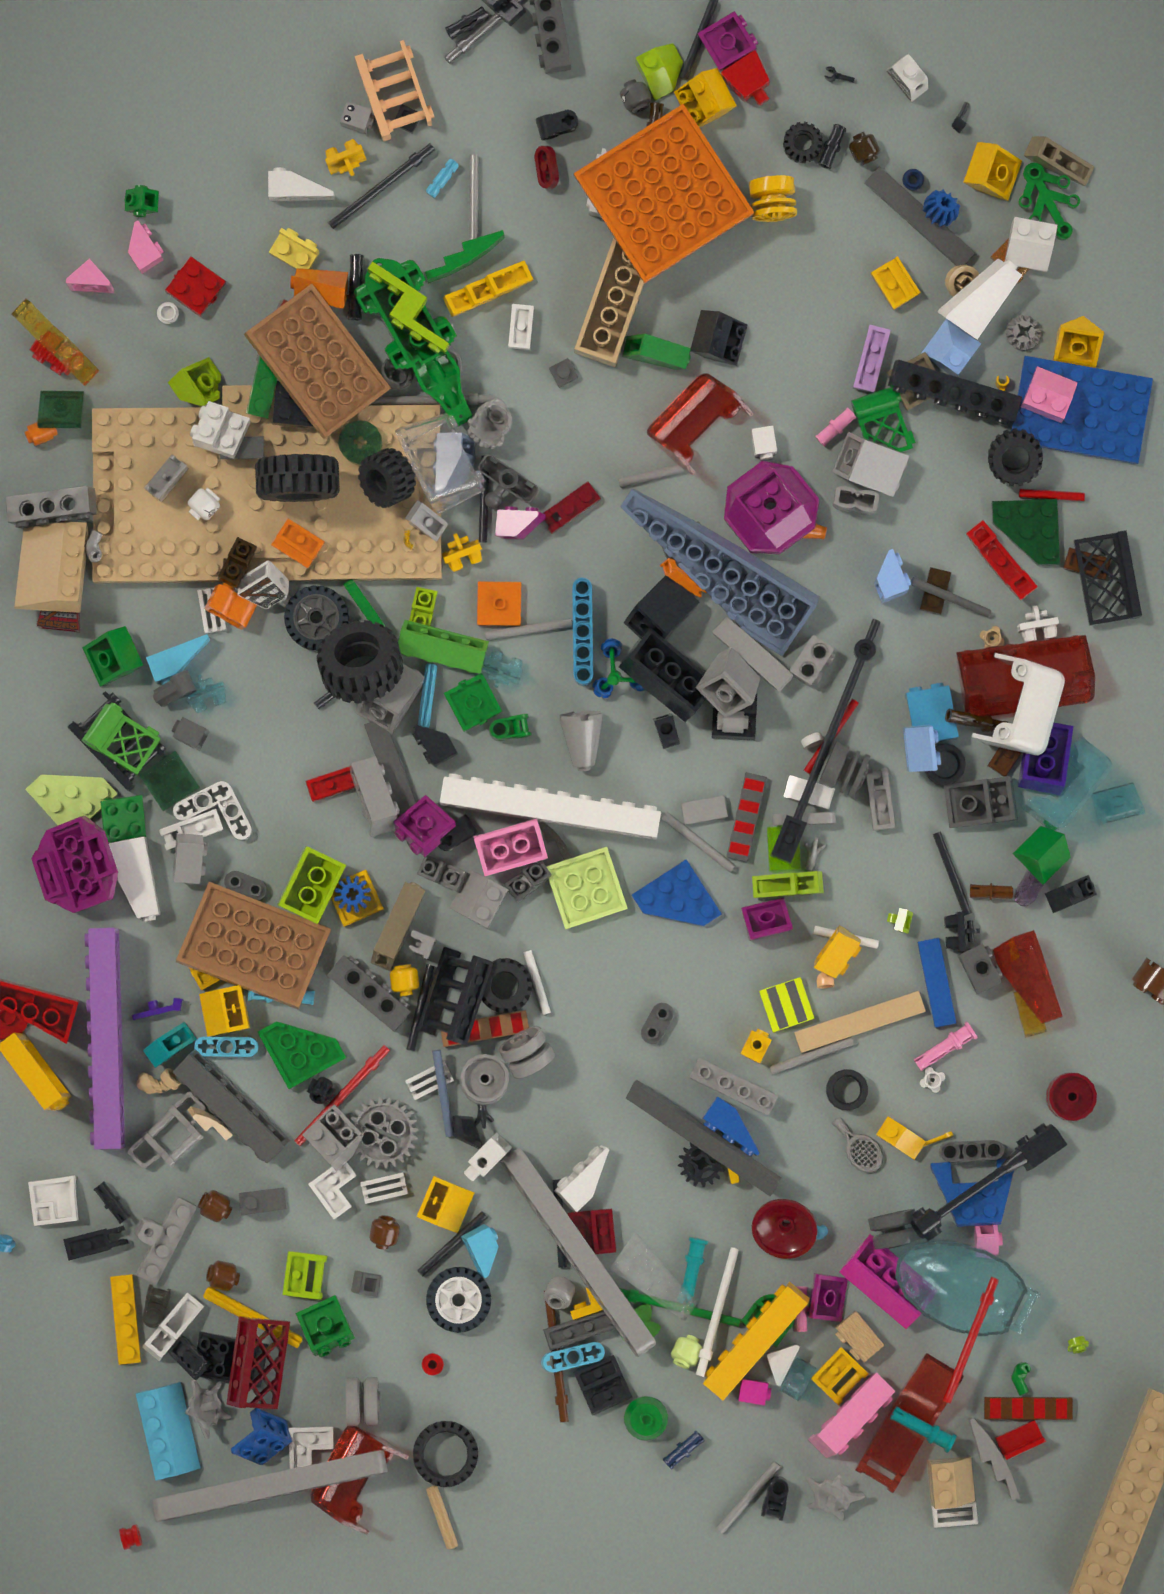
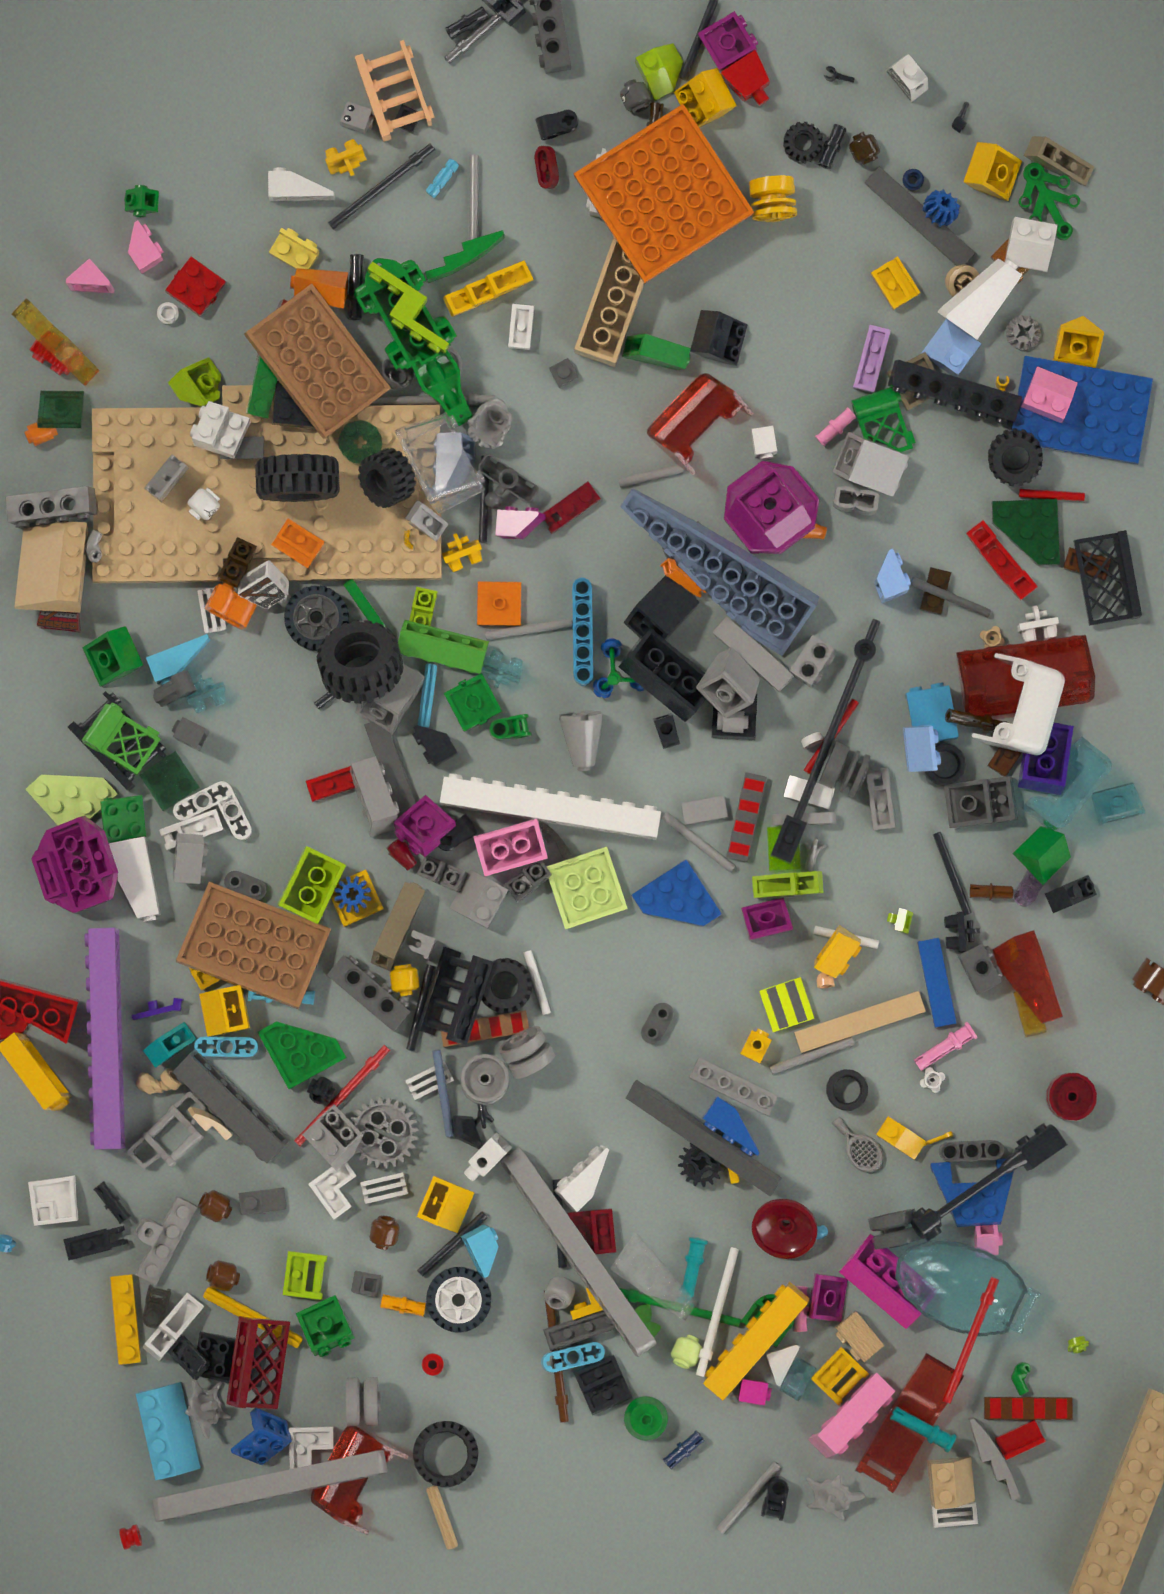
none -> light orange pin [380,1294,426,1317]
none -> dark red cone [386,839,417,871]

